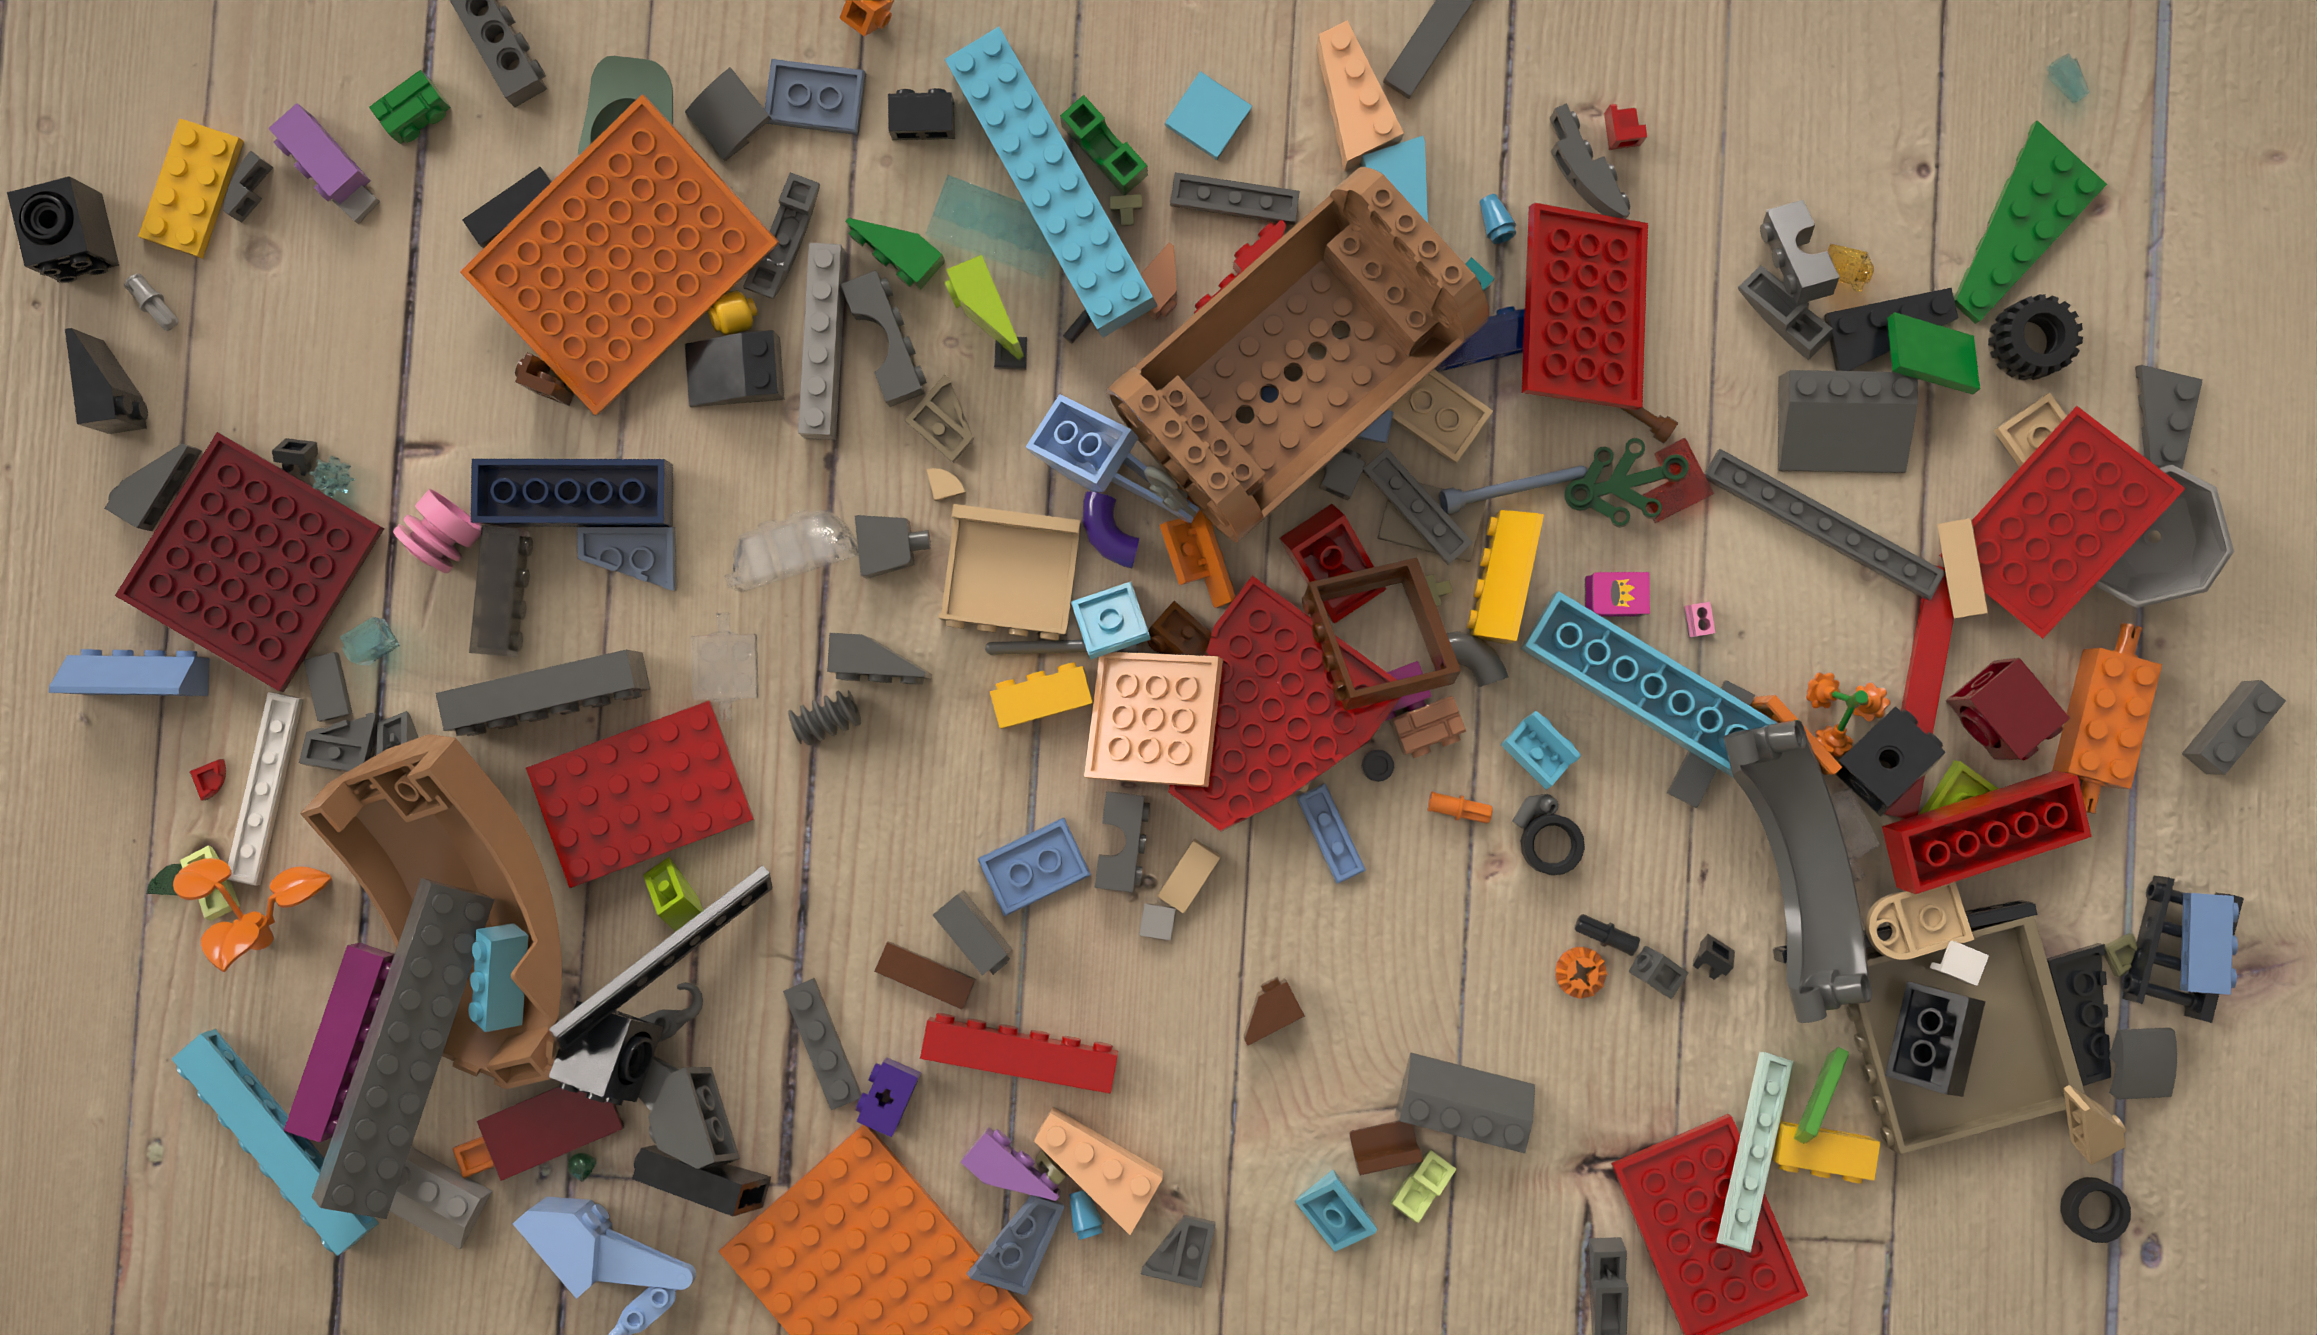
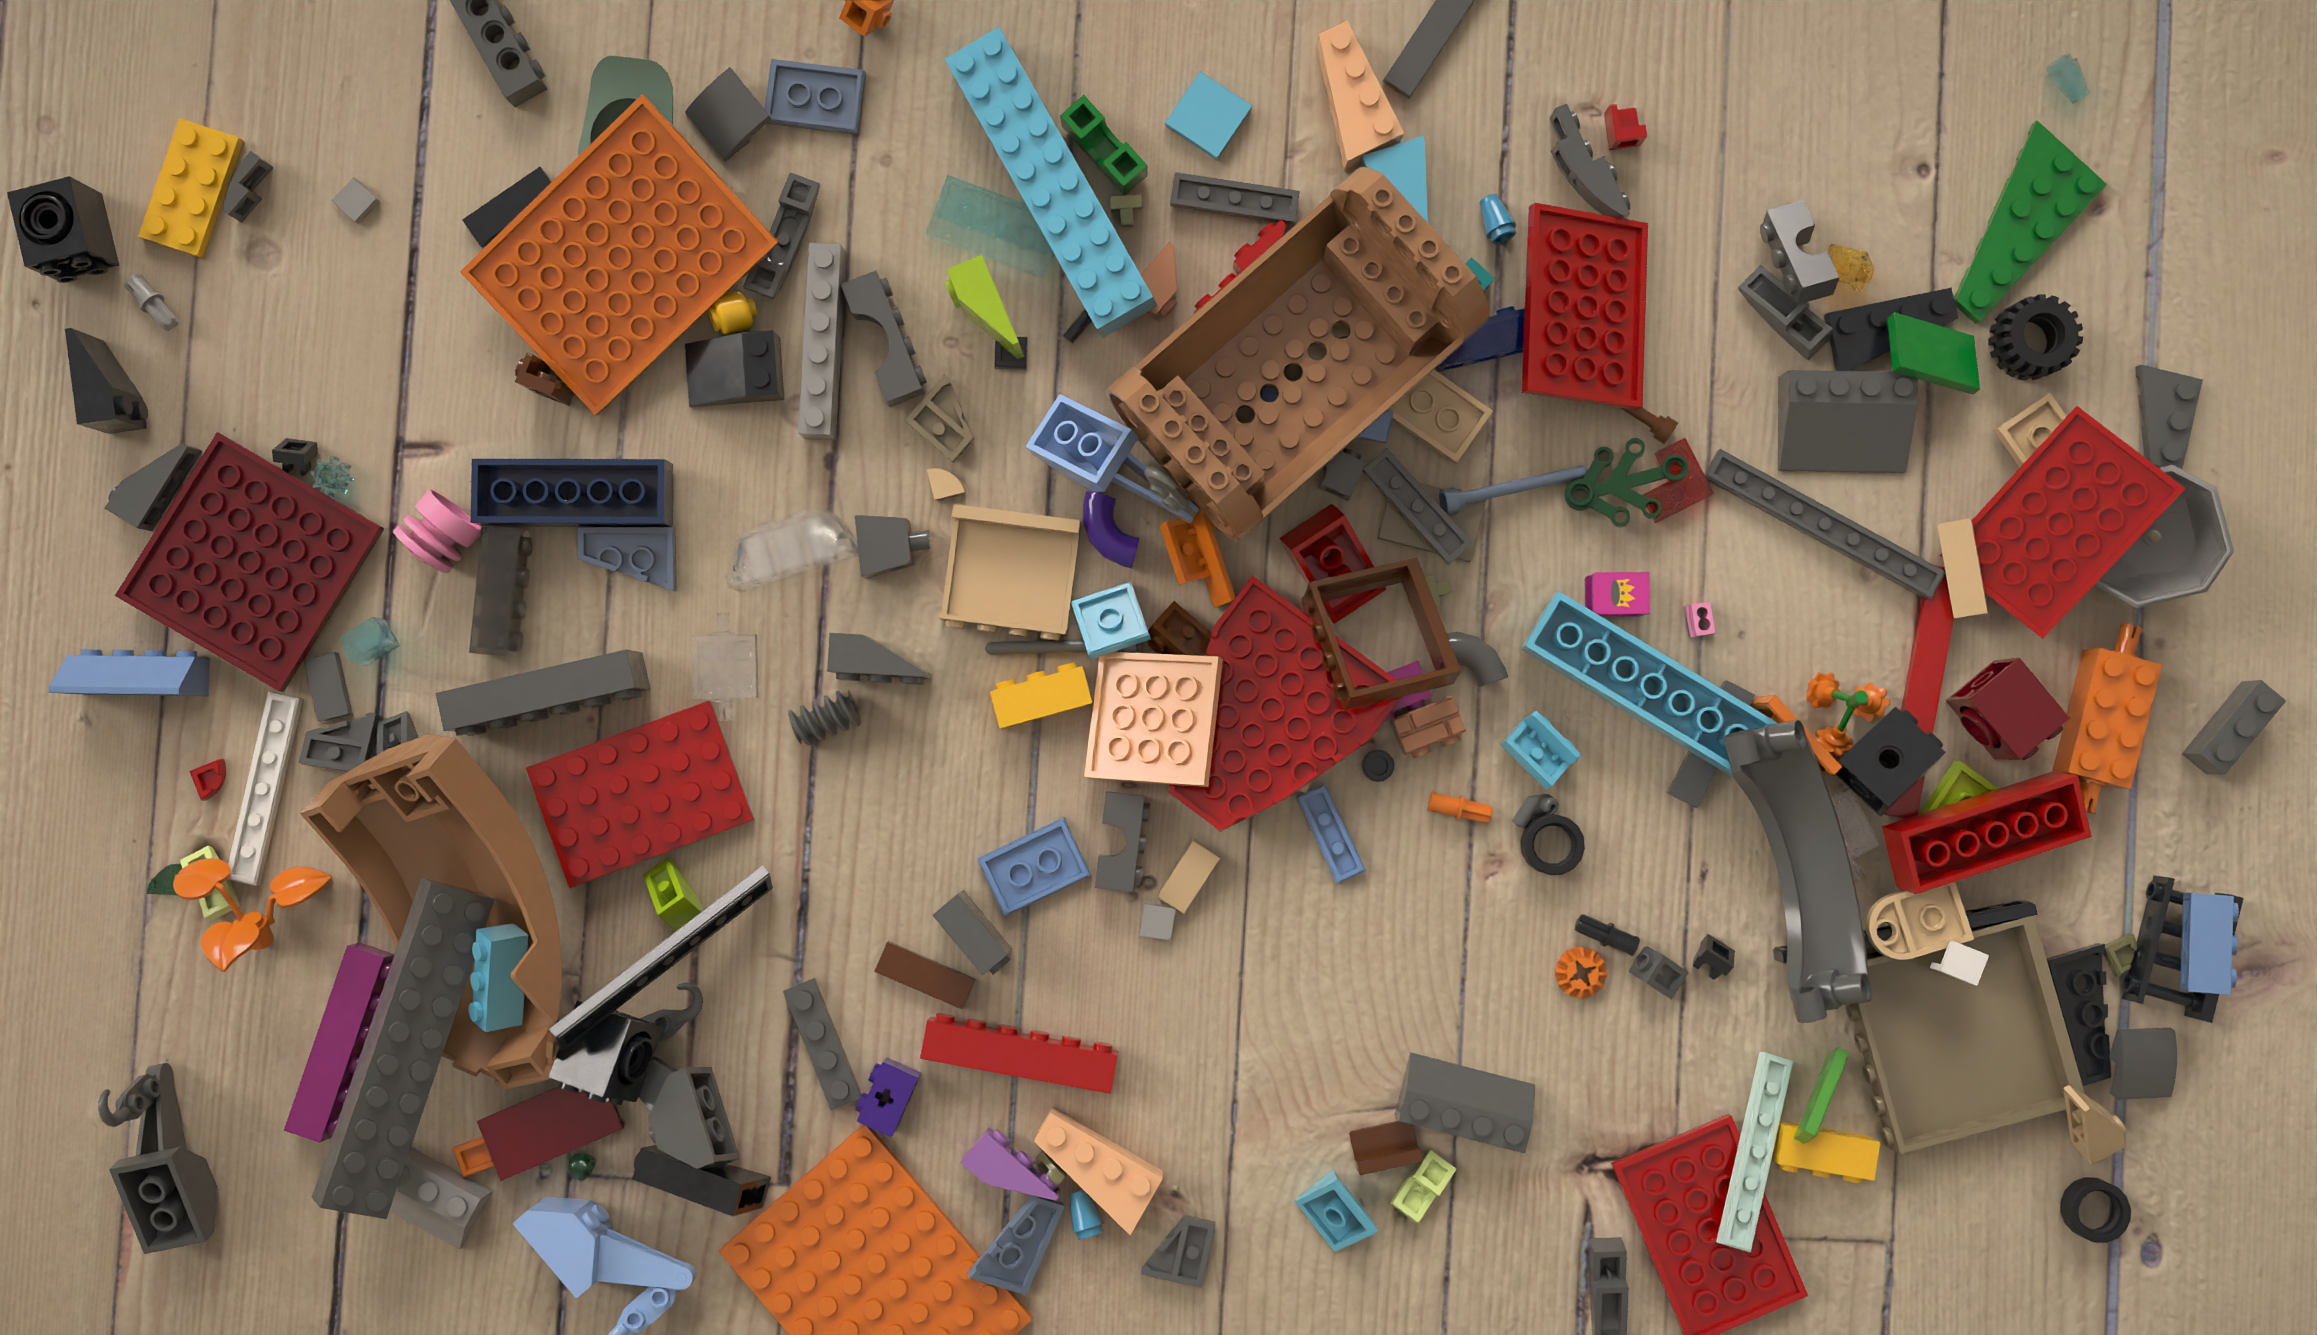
medium azure brick [172,1029,379,1256] -> none
medium lavender brick [269,103,371,204] -> none
green brick [369,70,451,144] -> none
green slope [845,218,945,290] -> none
black hinge [888,88,955,140] -> none
reddish brown slope [1243,977,1305,1046] -> none
yellow slope [1466,510,1544,645] -> none
black slope [1885,981,1986,1097] -> none
none -> dark grey slope [98,1063,217,1254]

